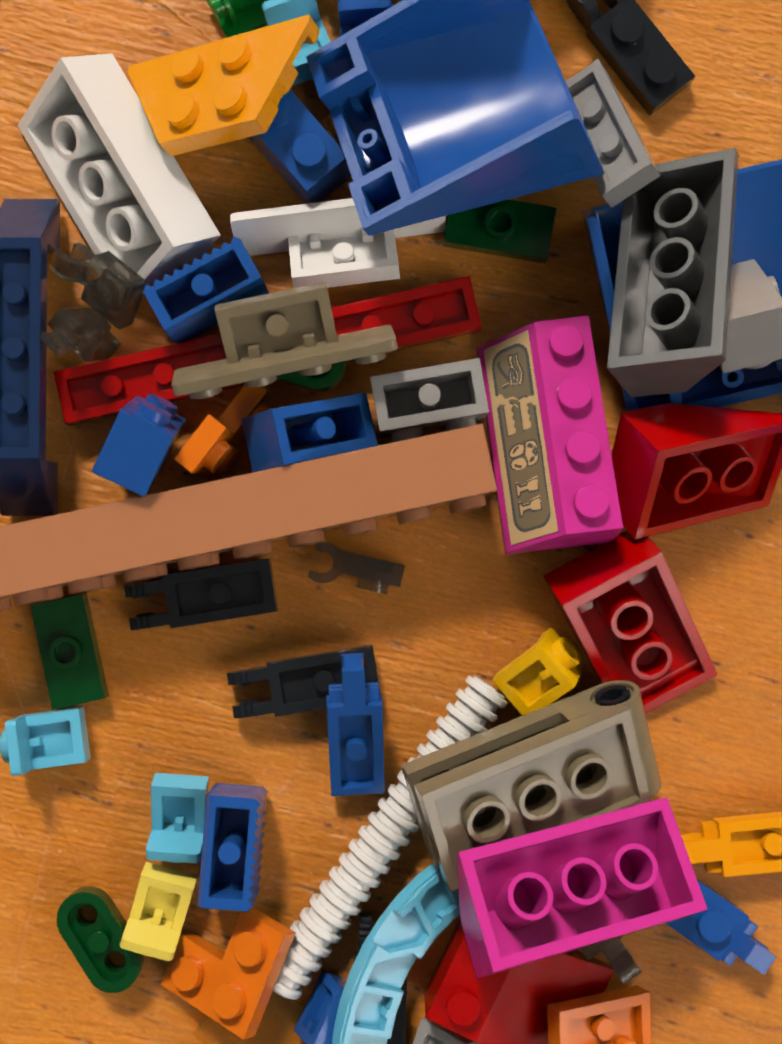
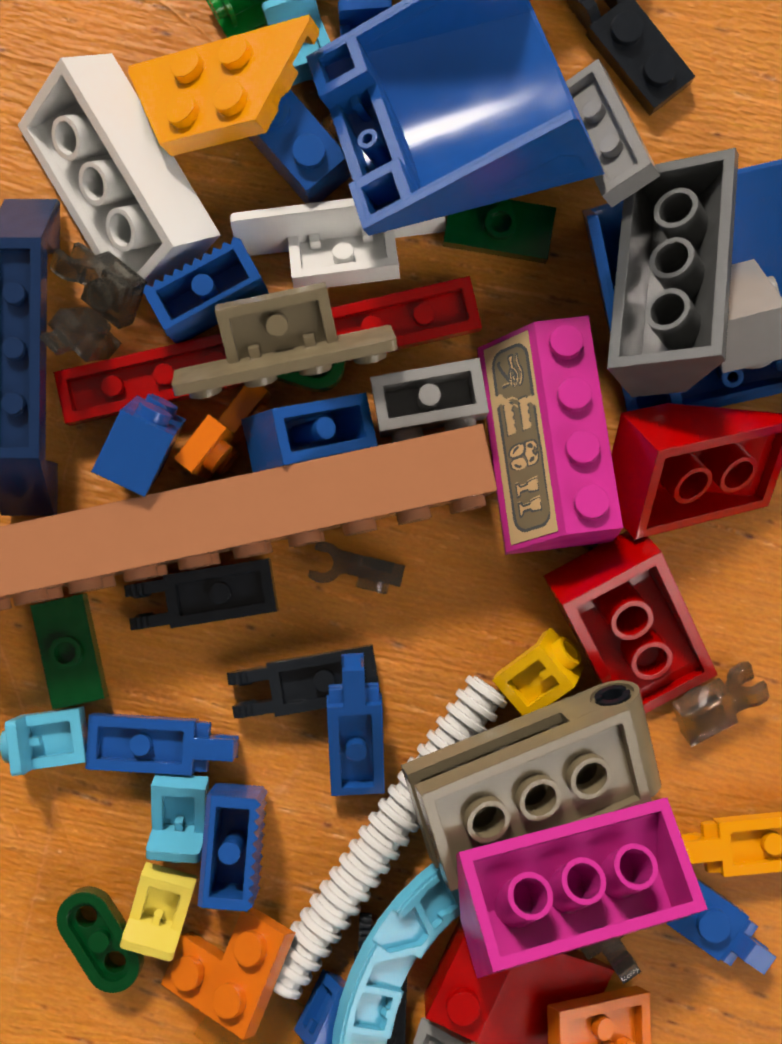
none -> blue hinge [85,713,239,776]
none -> clear smoke plate [672,661,770,747]

